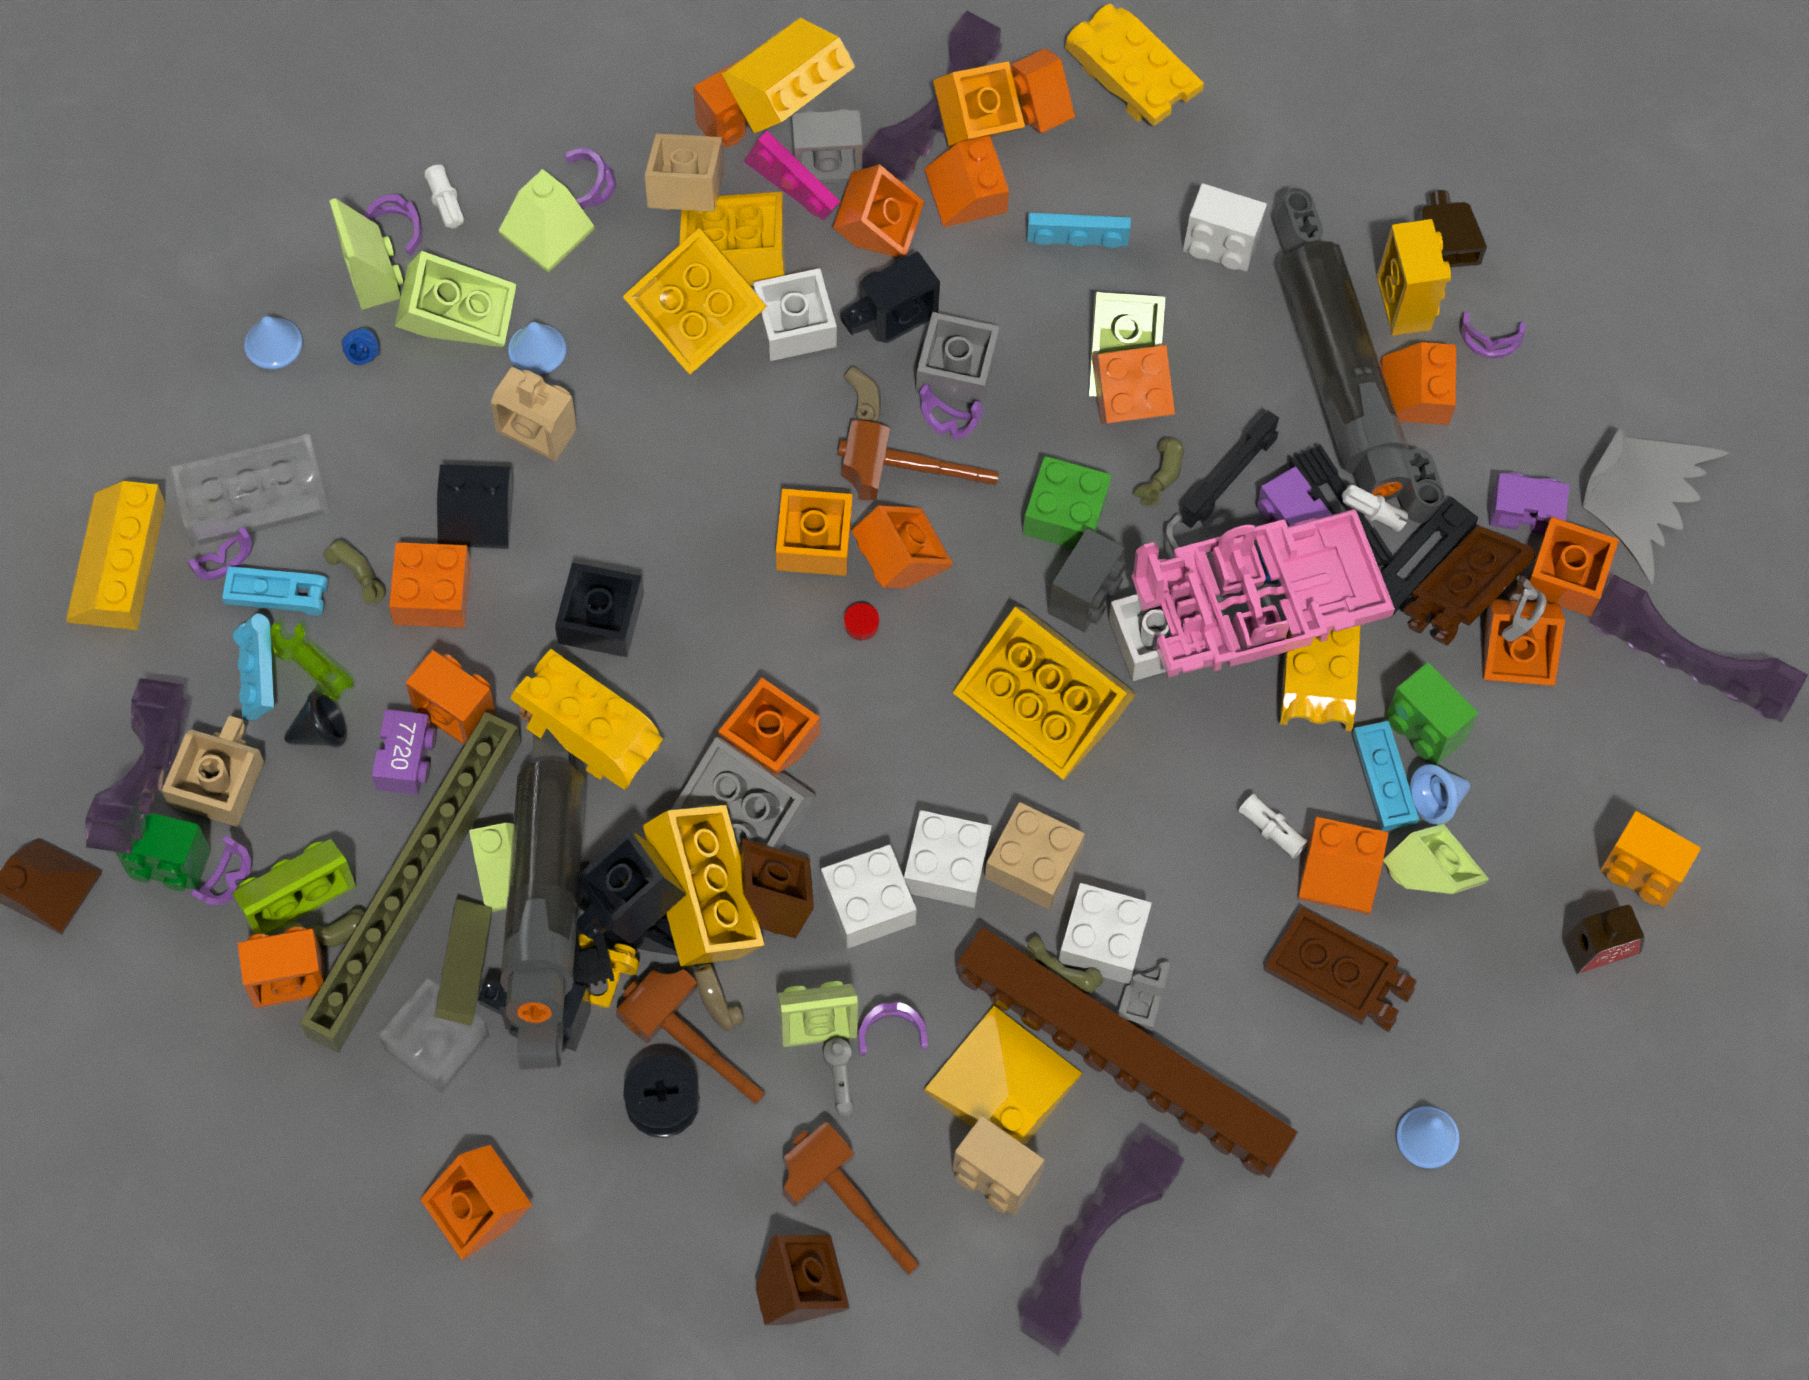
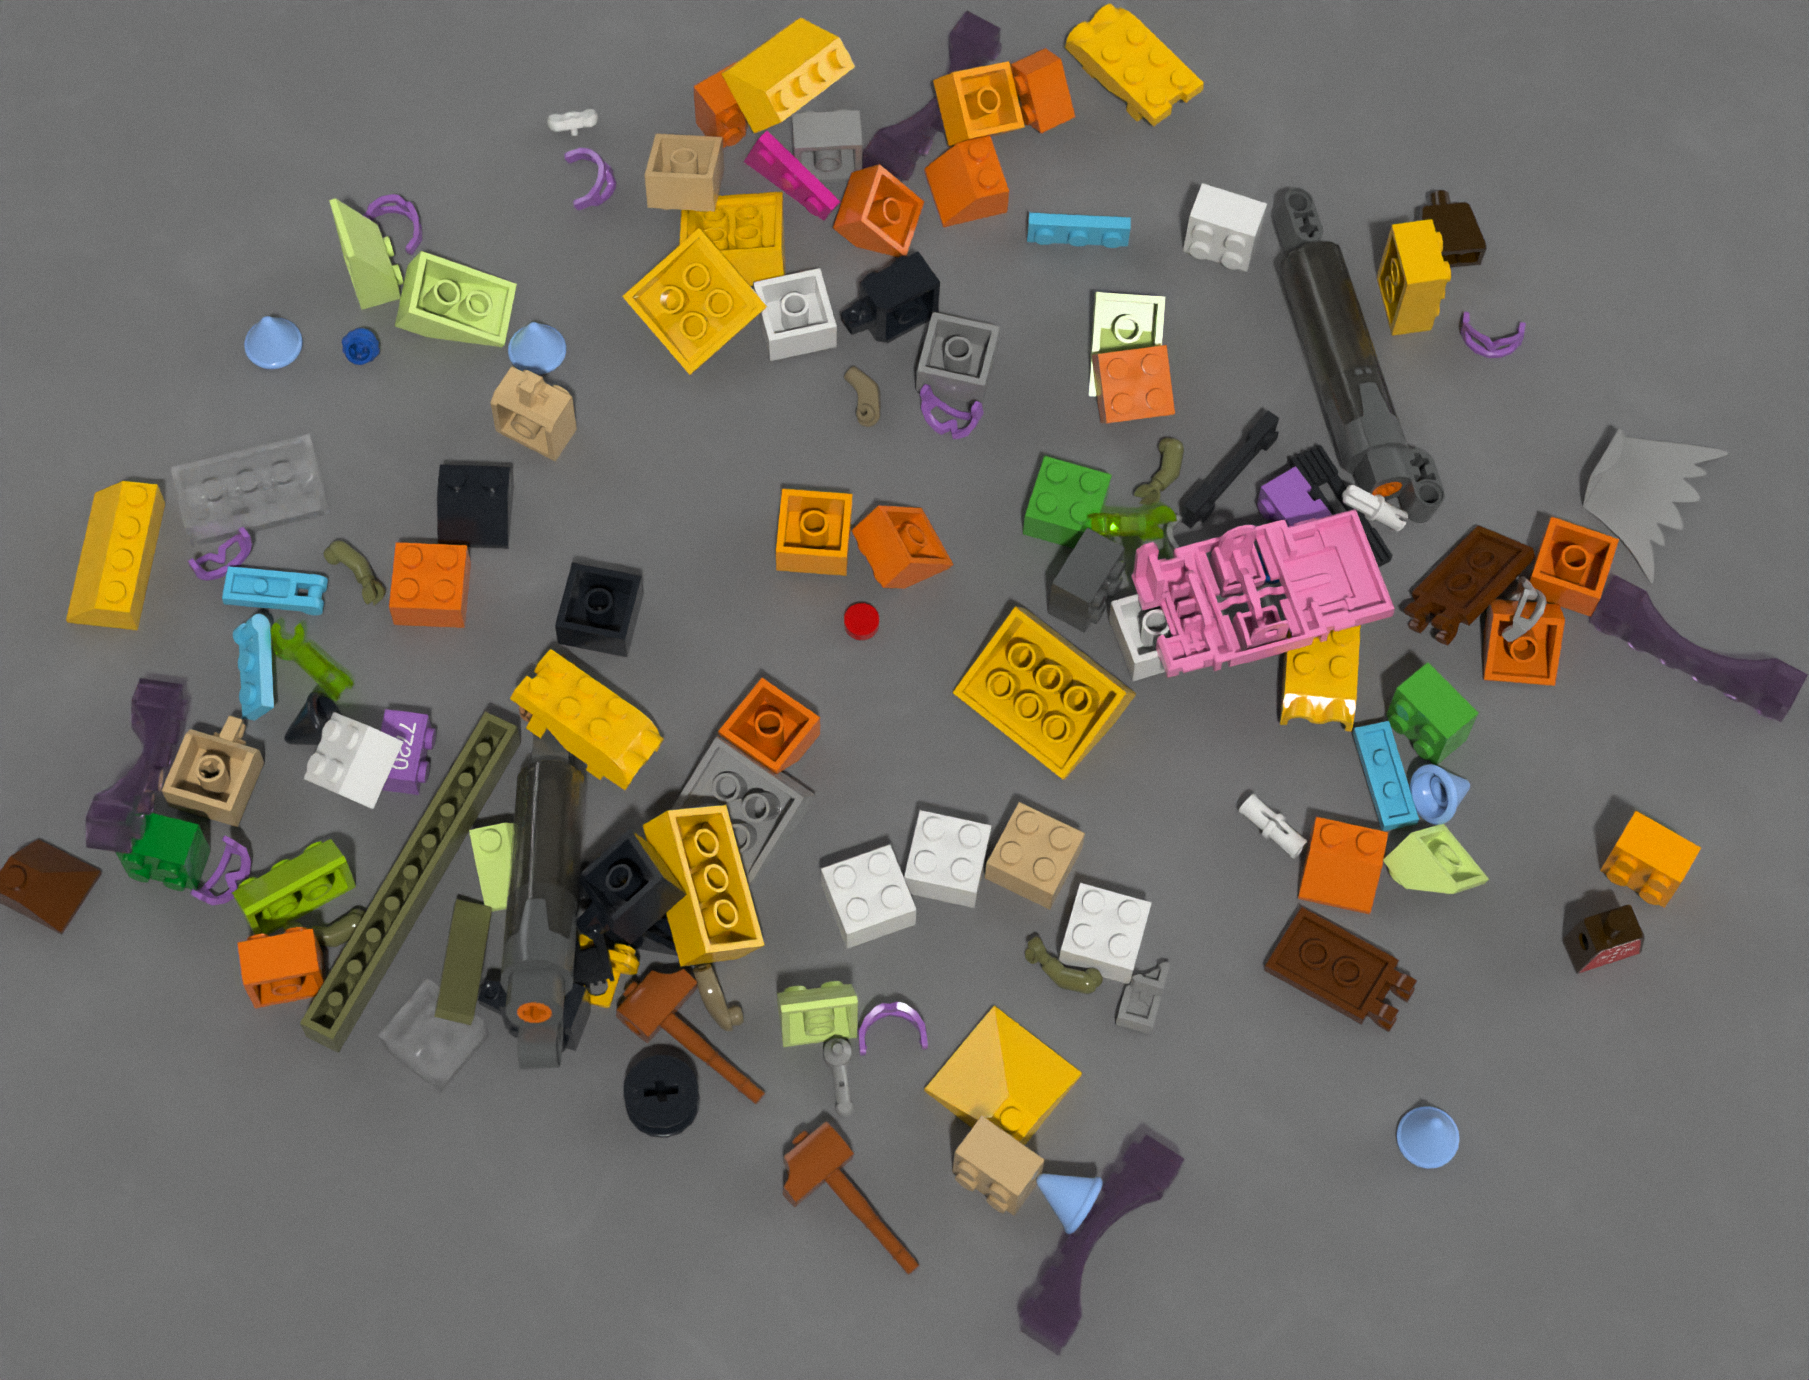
orange brick [405,650,497,746] -> none
orange slope [420,1145,532,1260] -> none
white axle [424,165,464,229] -> none
yellowish green slope [499,169,595,273] -> none
reddish brown slope [740,838,814,939] -> none
reddish brown slope [755,1235,850,1325] -> none
dark orange piece [838,420,999,500] -> none
reddish brown brick [956,927,1298,1178] -> none
orange slope [1381,342,1456,425] -> none
black container [1381,497,1479,618] -> none
medium lavender brick [1490,472,1570,534] -> none
none -> white brick [303,712,403,809]
none -> white piece [547,109,598,136]
none -> light blue hat [1036,1174,1103,1234]
none -> clear neon green piece [1087,505,1177,541]

